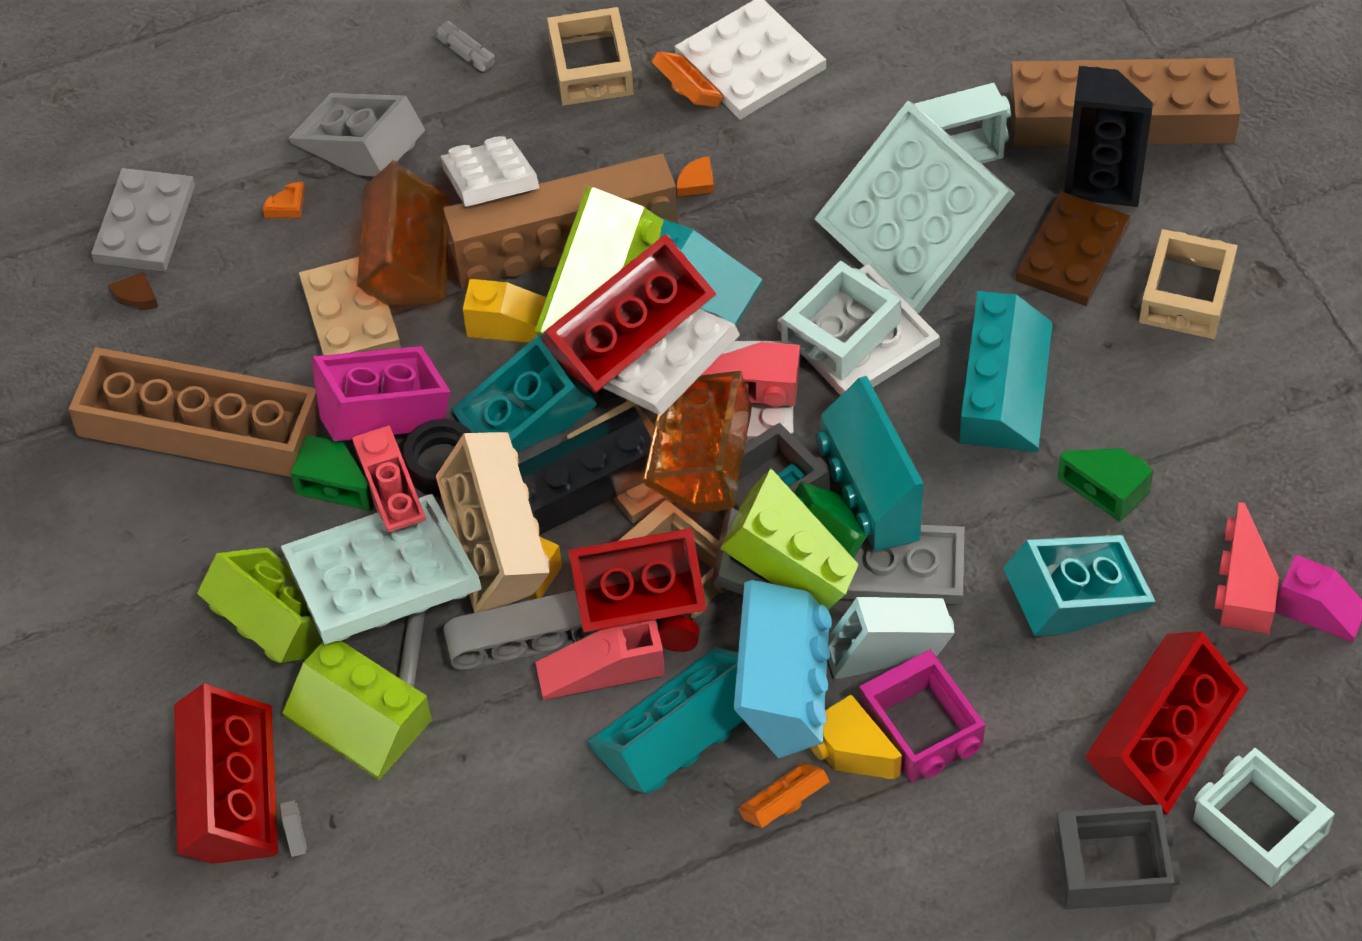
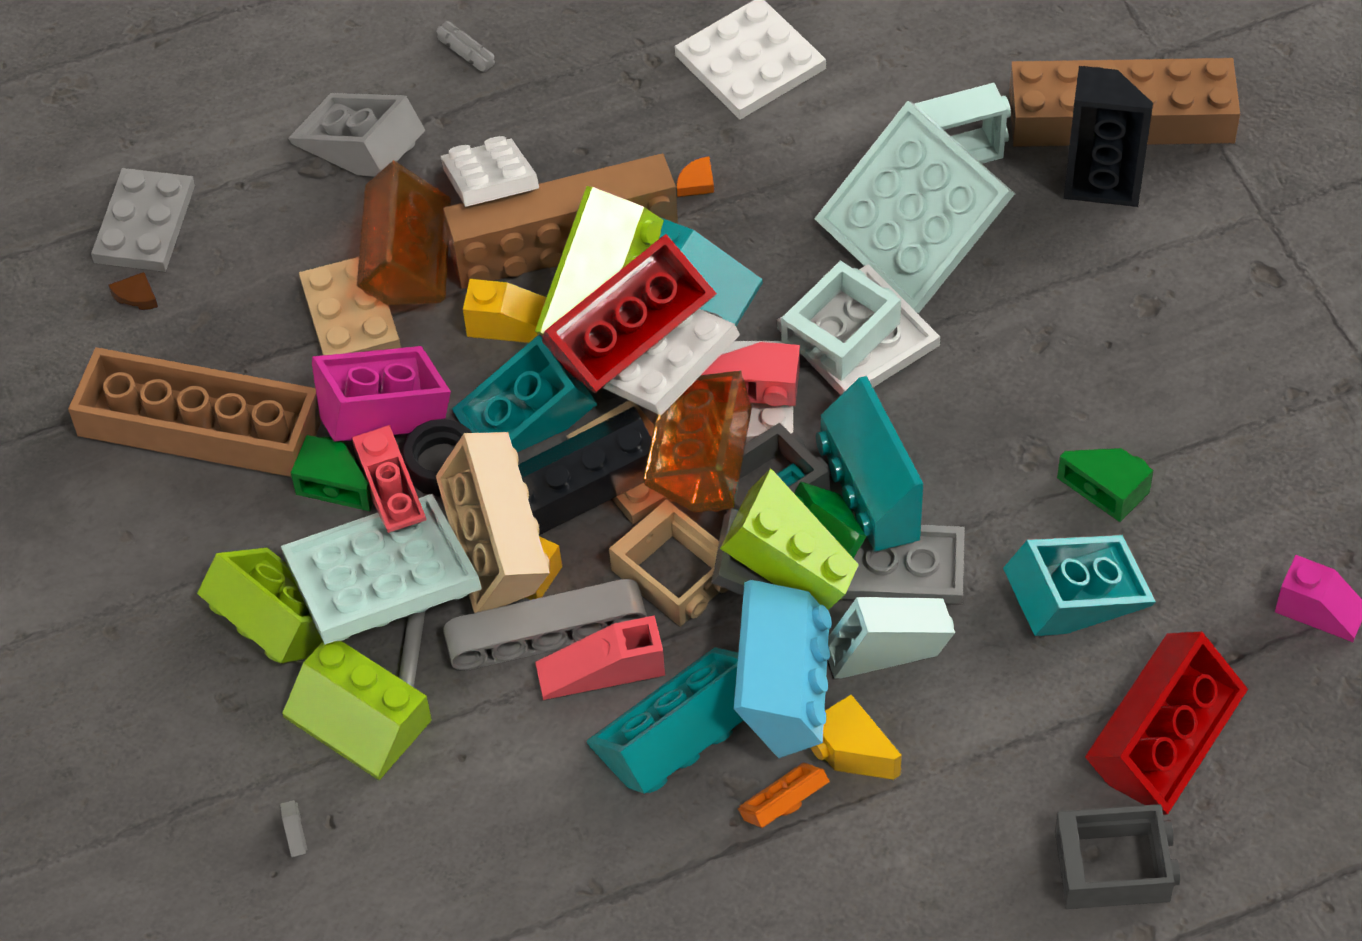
red slope [174,683,278,864] -> none
orange tile [263,182,306,219] -> none
tan window [547,7,634,106] -> none
red slope [568,528,707,632] -> none
orange plate [652,51,724,107] -> none
red tile [658,615,700,652] -> none
dark pink window [859,649,985,783] -> none
teal slope [959,291,1053,452] -> none
reddish brown plate [1016,191,1130,306] -> none
tan window [1139,229,1238,339] -> none
light aqua window [1193,748,1335,888] -> none
coral slope [1214,502,1279,634] -> none

